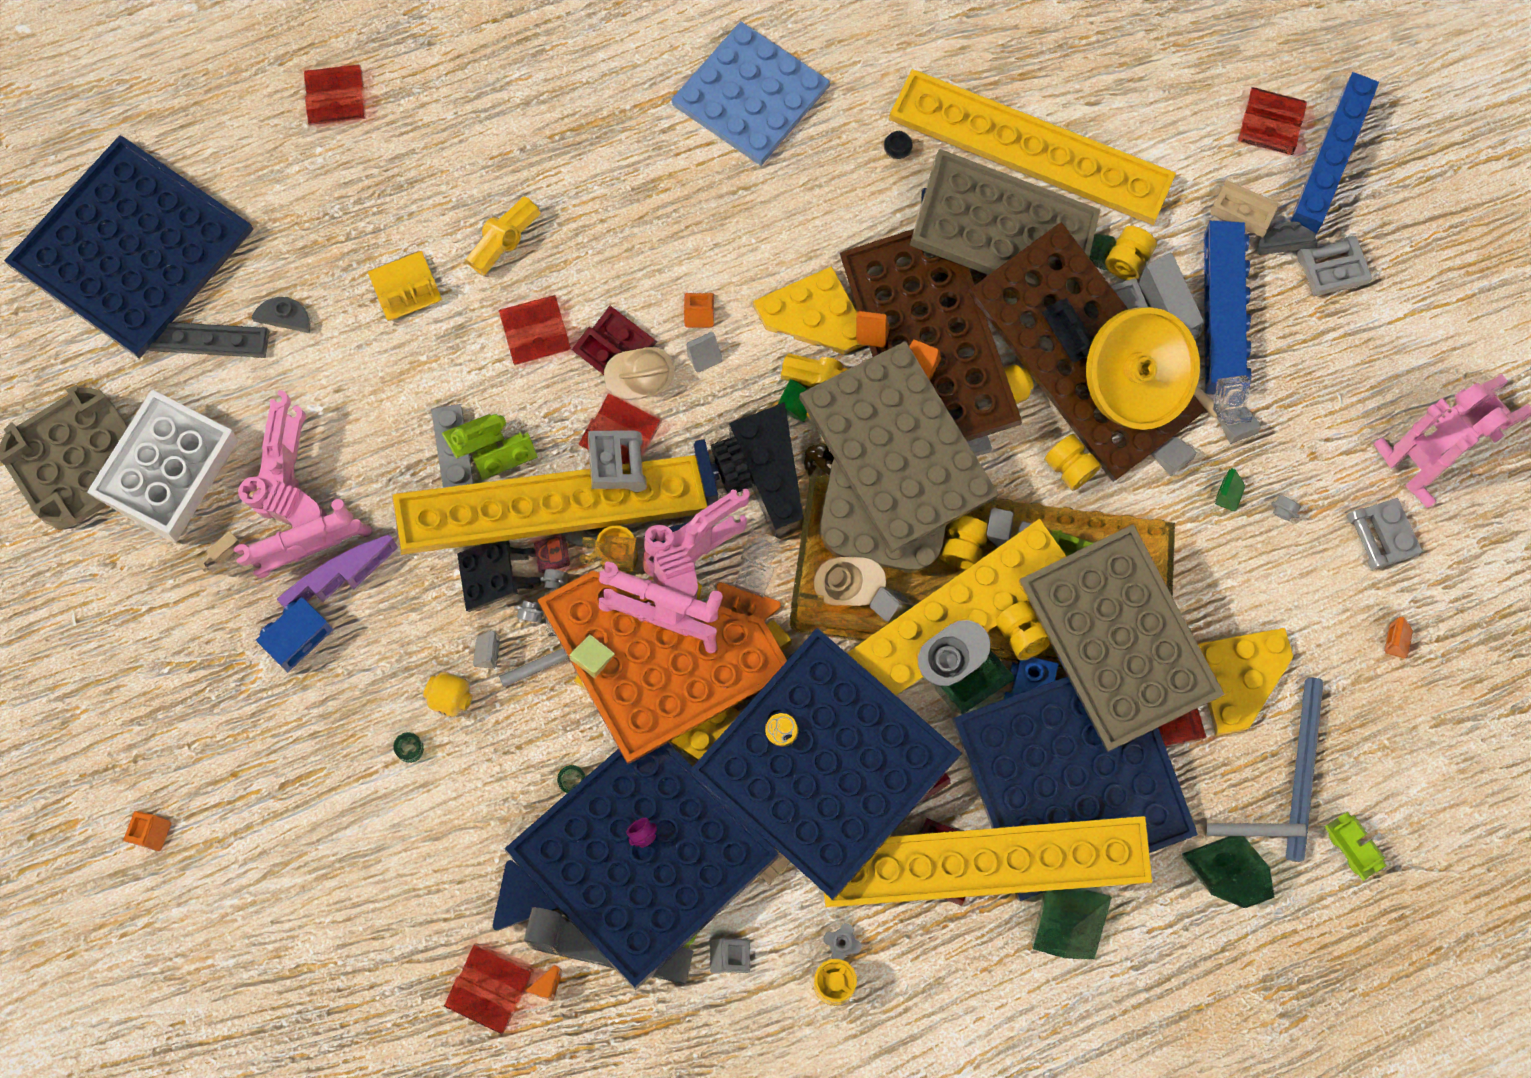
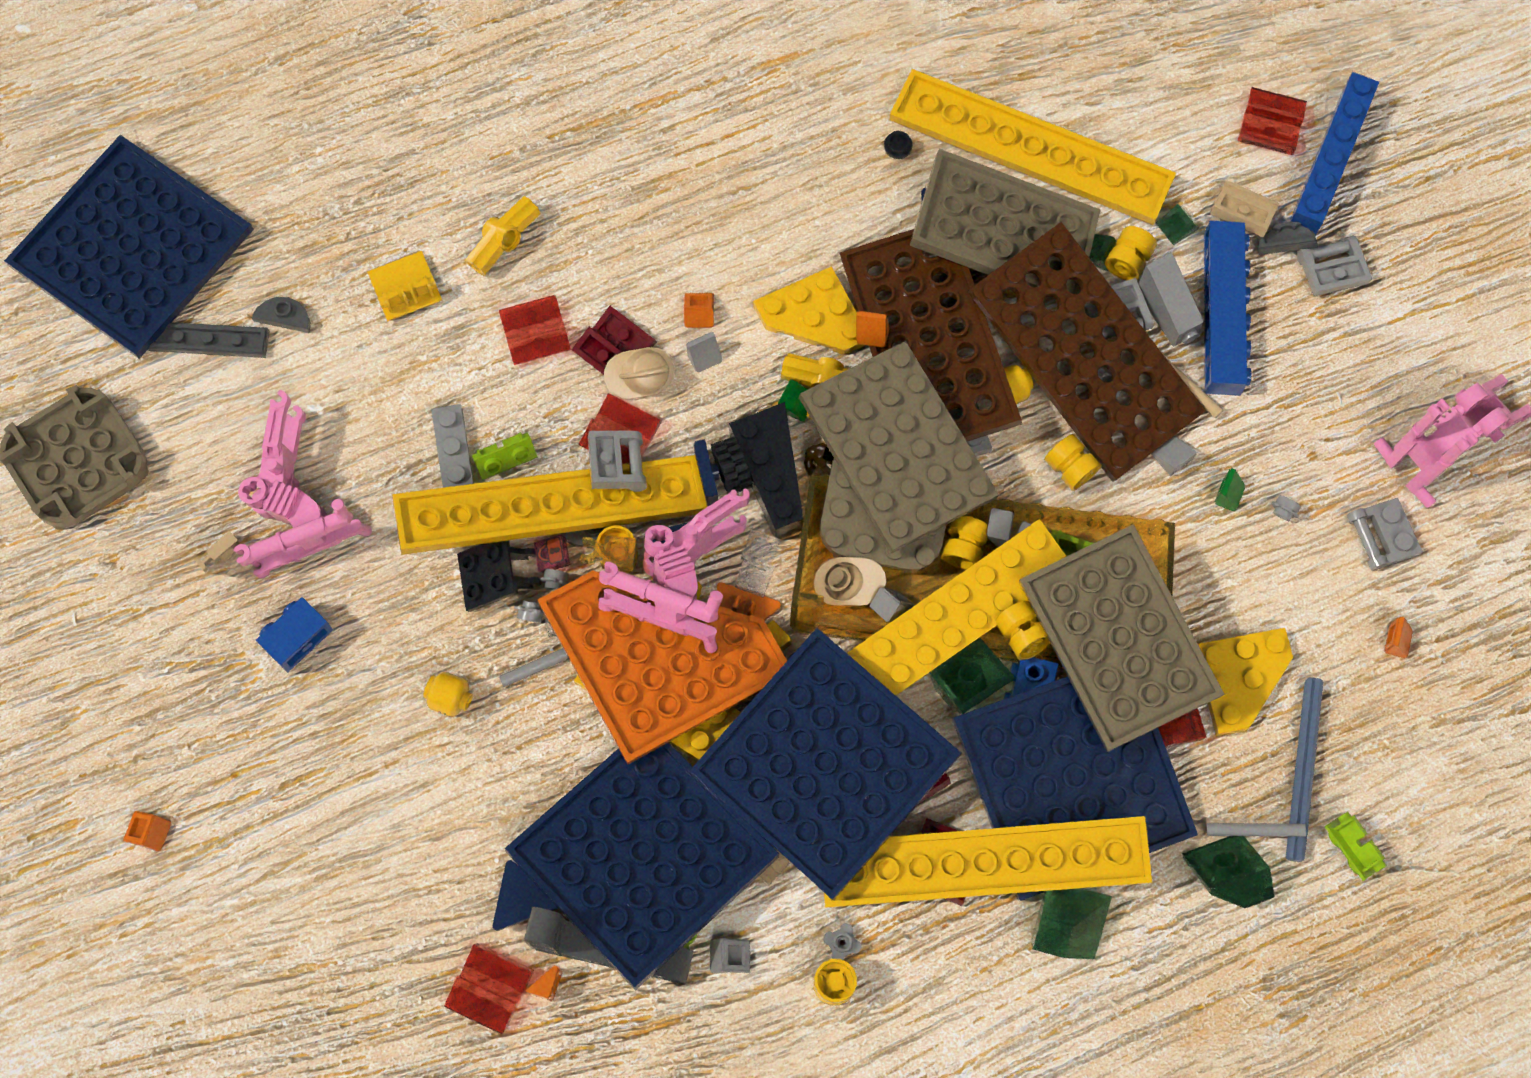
white slope [87,390,238,543] -> none
medium lavender slope [277,534,398,609] -> none
clear red slope [304,64,366,125] -> none
clear green bush [393,732,424,763] -> none
lime hinge [441,414,506,459] -> none
light grey slope [473,630,500,669] -> none
clear green bush [557,765,586,794] -> none
yellowish green slope [569,635,615,678] -> none
magenta plate [626,817,657,848] -> none
medium blue plate [671,21,830,166] -> none
yellow tile [765,713,798,747] -> none
orange slope [910,339,941,380] -> none
light grey piece [918,620,990,686] -> none
black hinge [1042,298,1093,364] -> none
yellow dish [1086,307,1200,430] -> none
clear bracket [1213,375,1253,425] -> none
light grey slope [1217,407,1261,444] -> none
none -> clear green slope [1156,204,1200,245]

